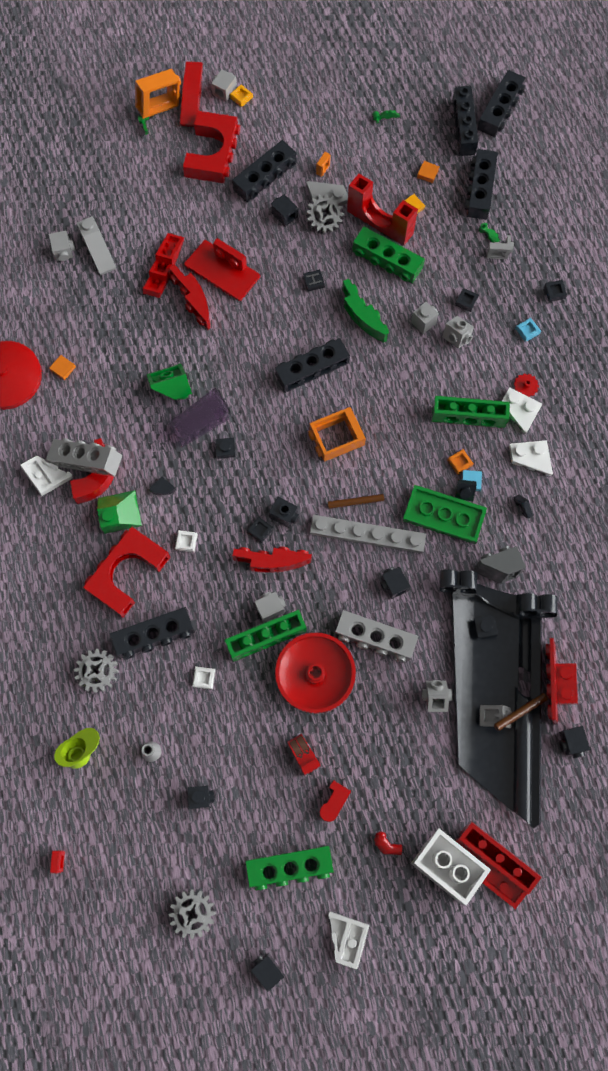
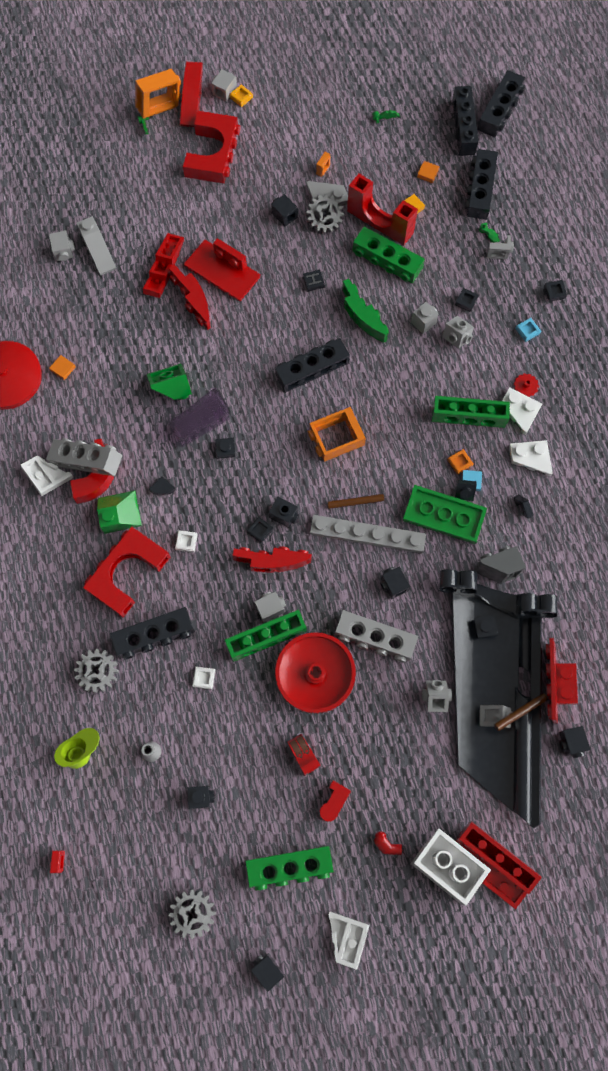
black brick [232,140,297,202] -> none

